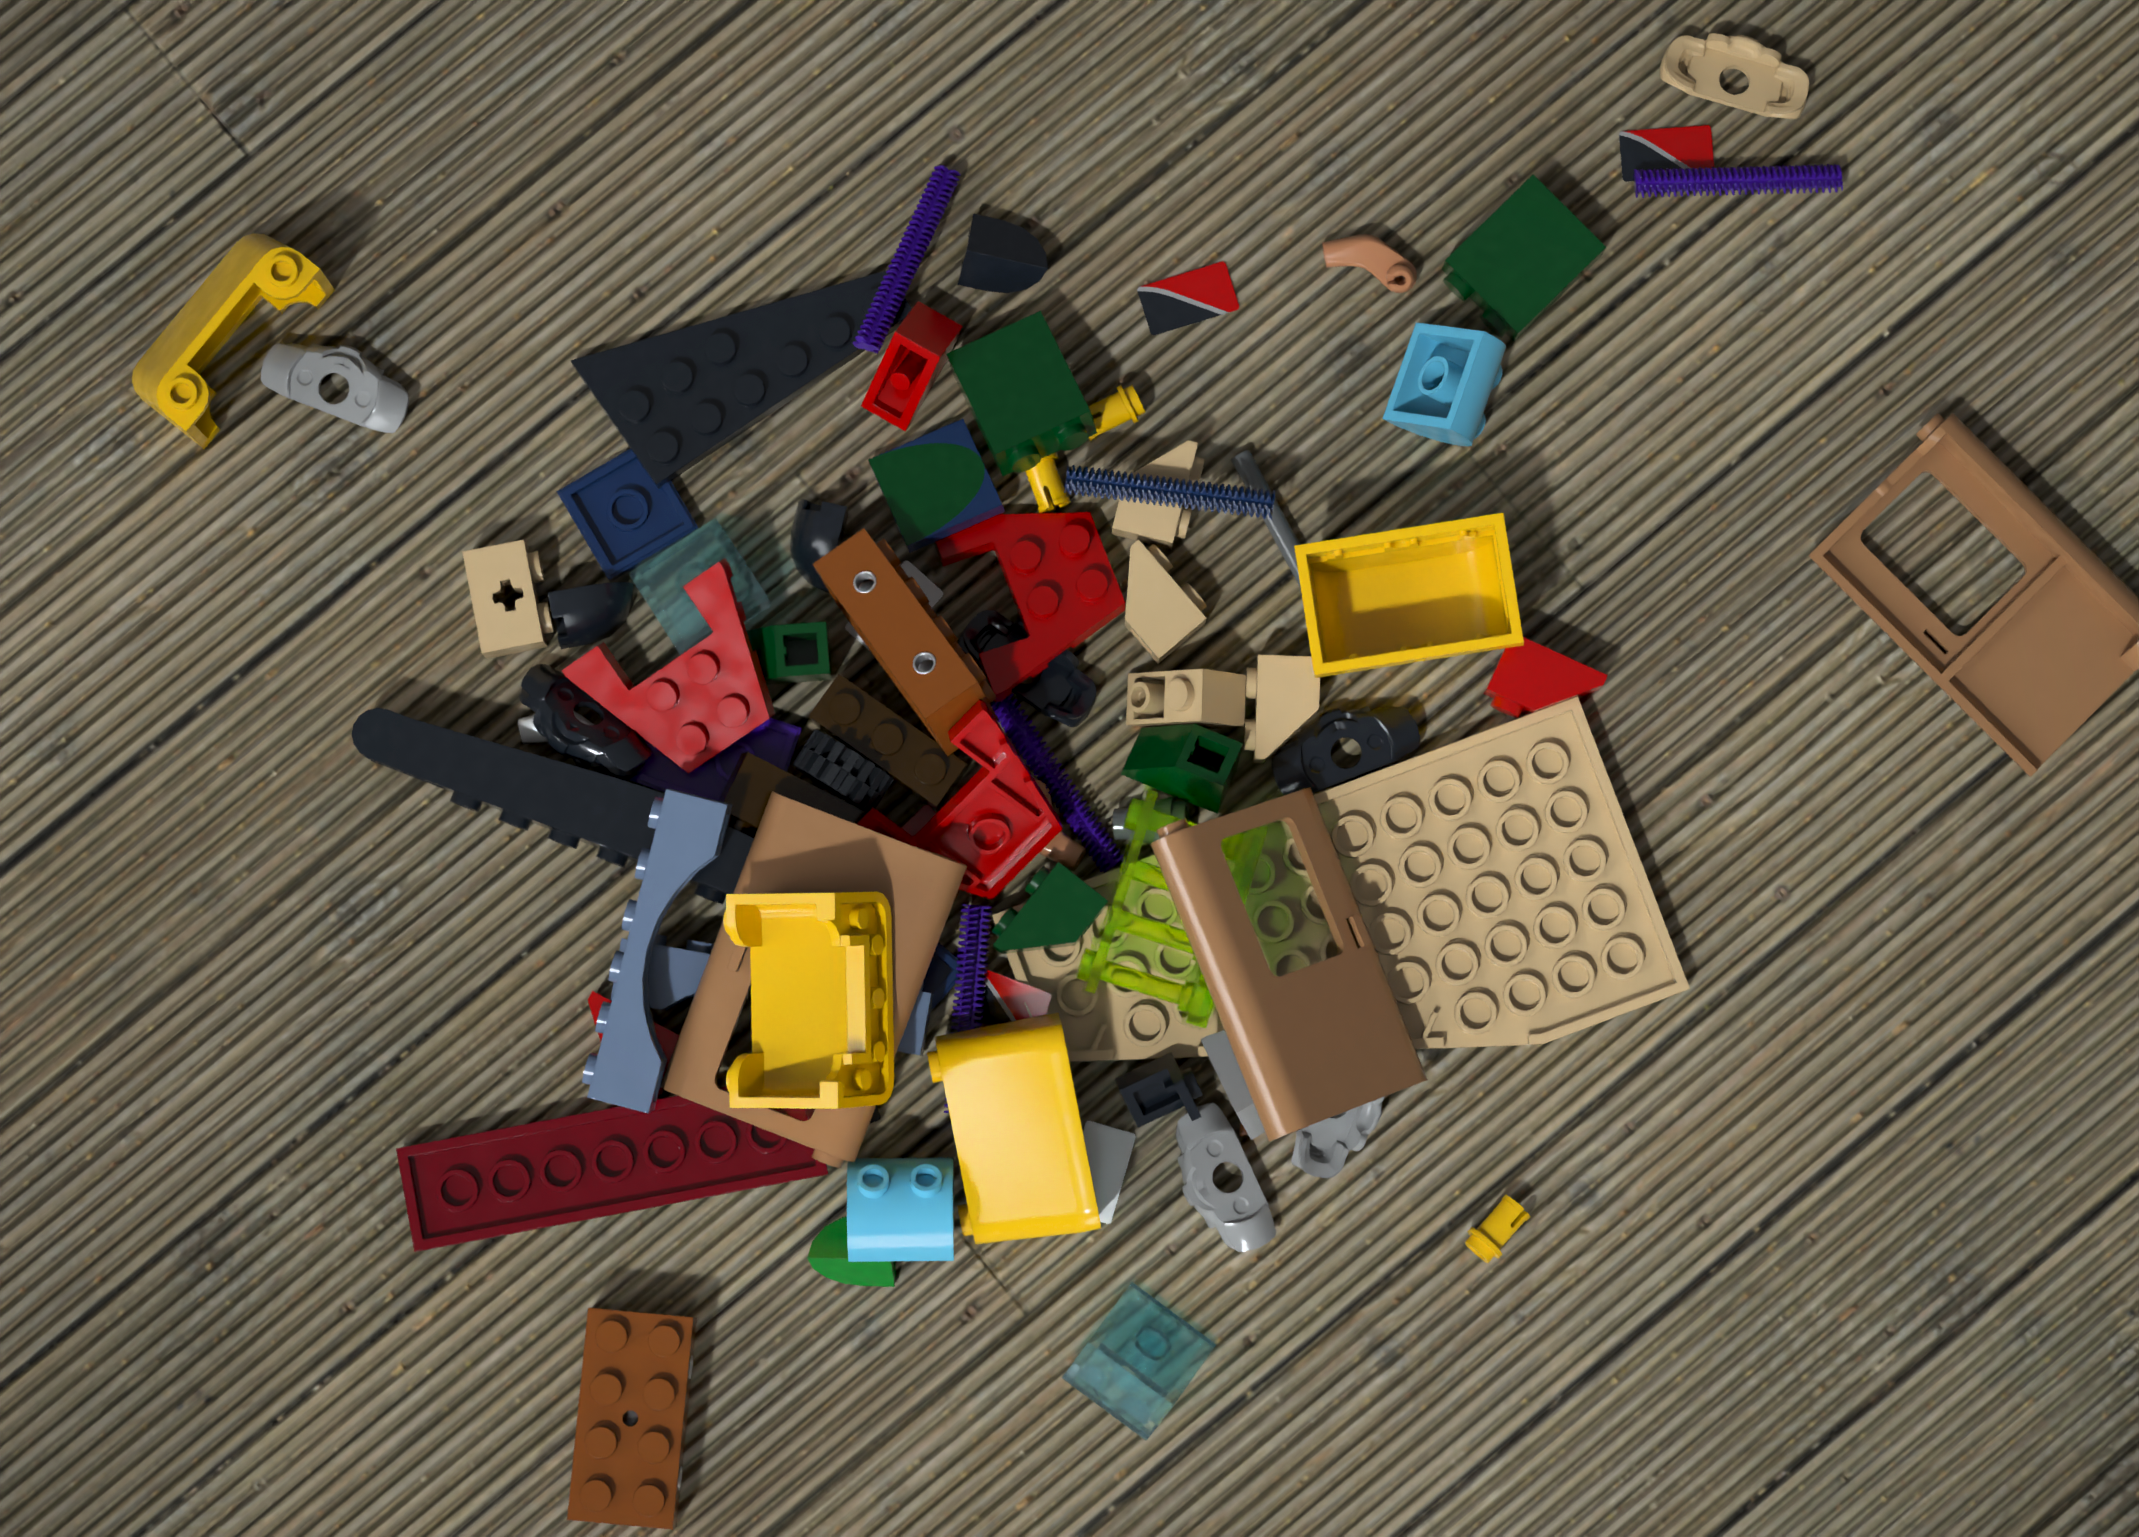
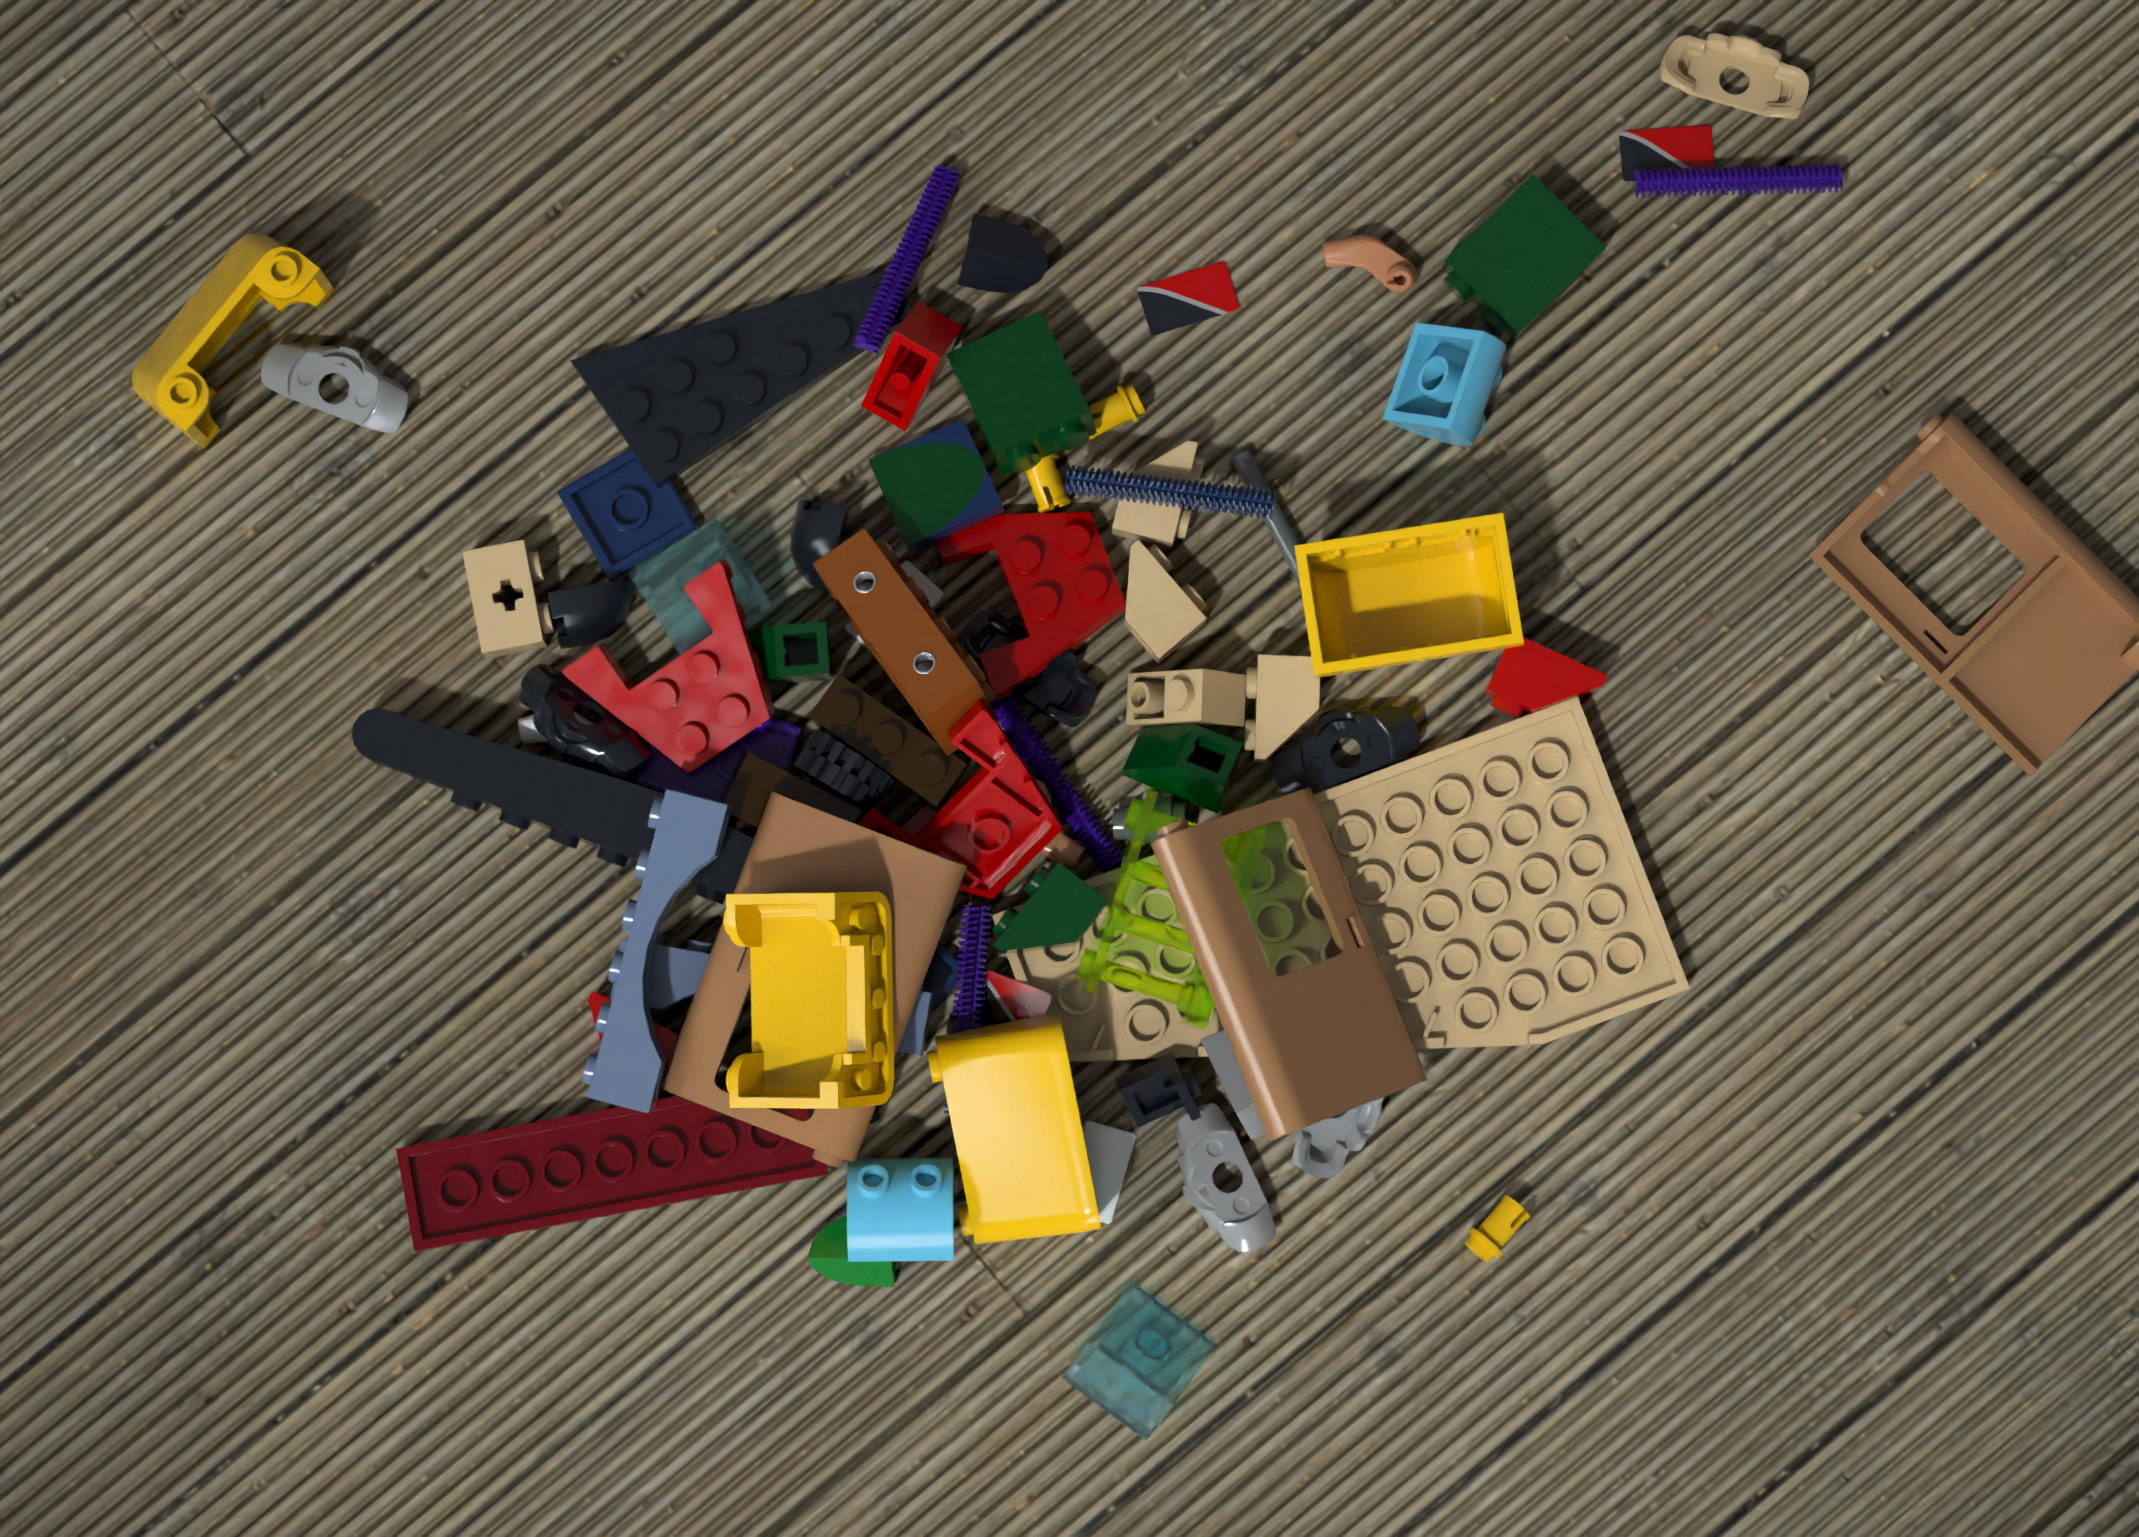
dark orange piece [567,1308,697,1530] -> none

